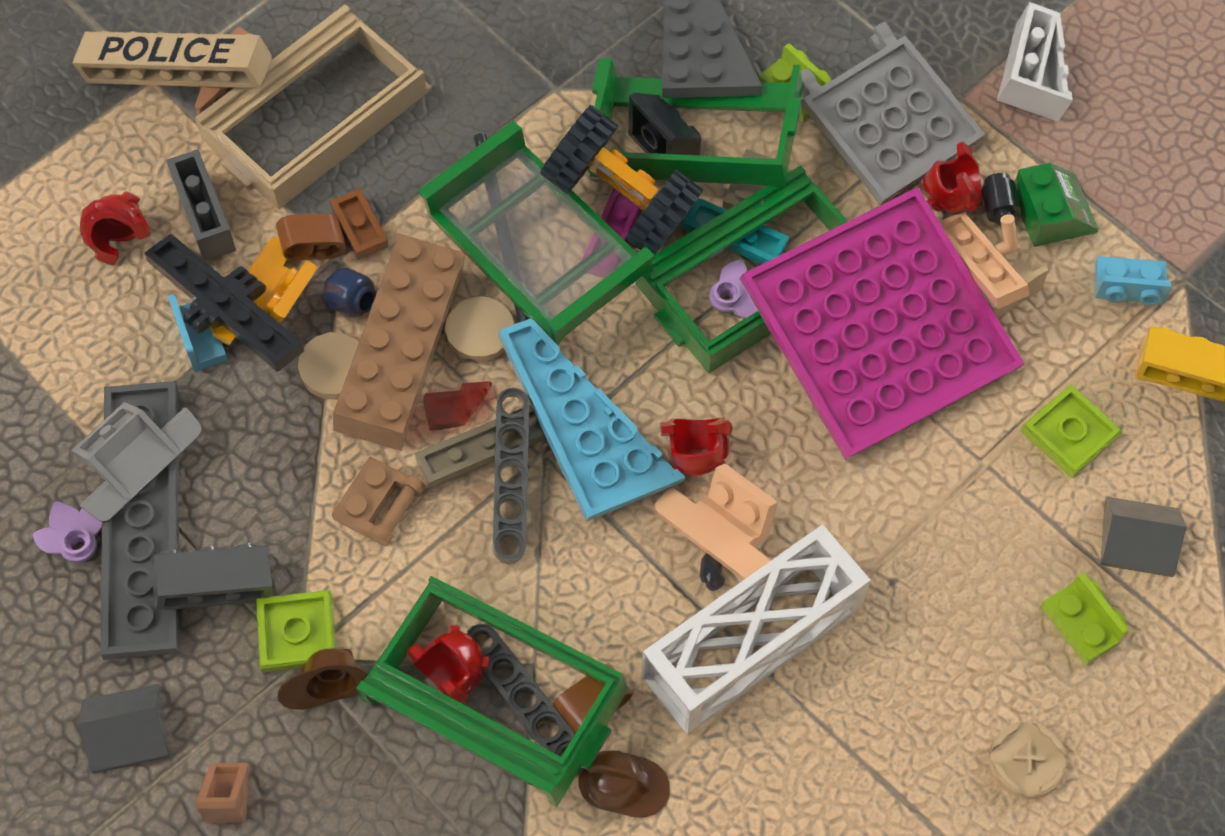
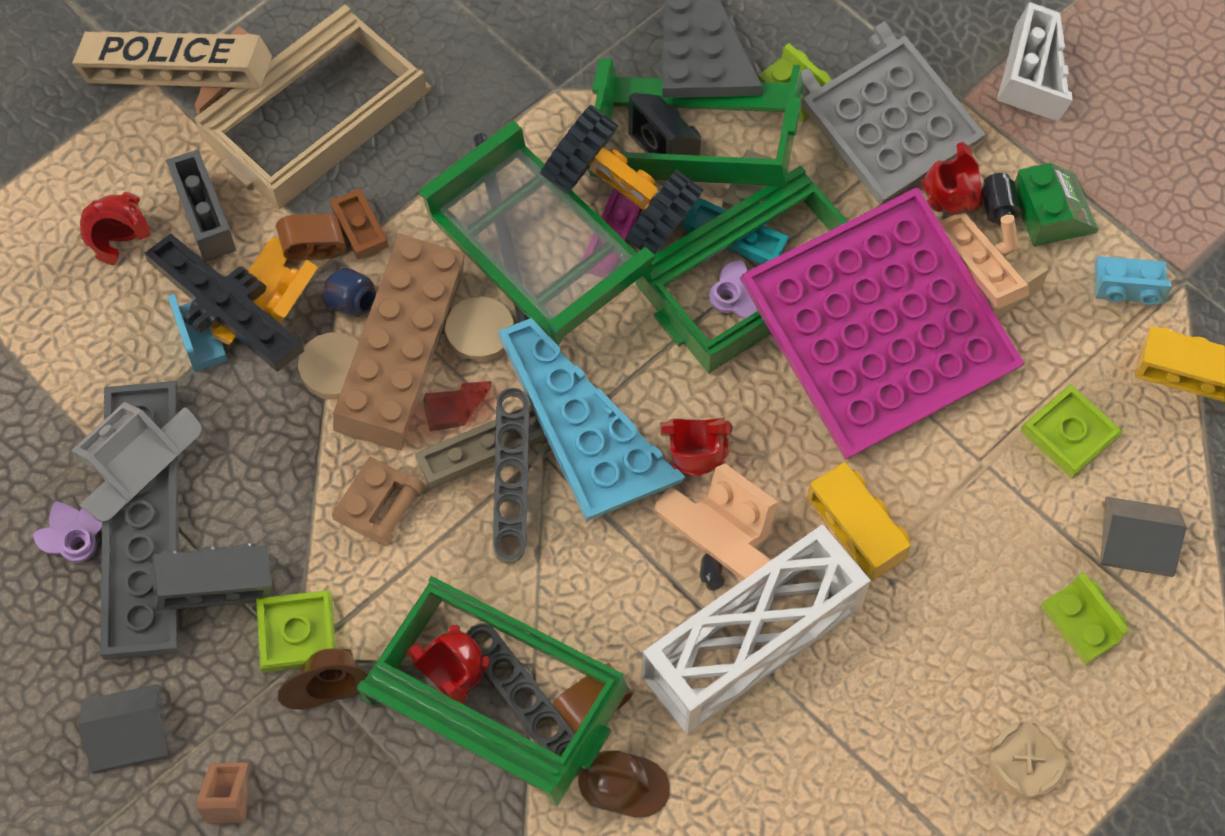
none -> yellow brick [807,462,911,582]

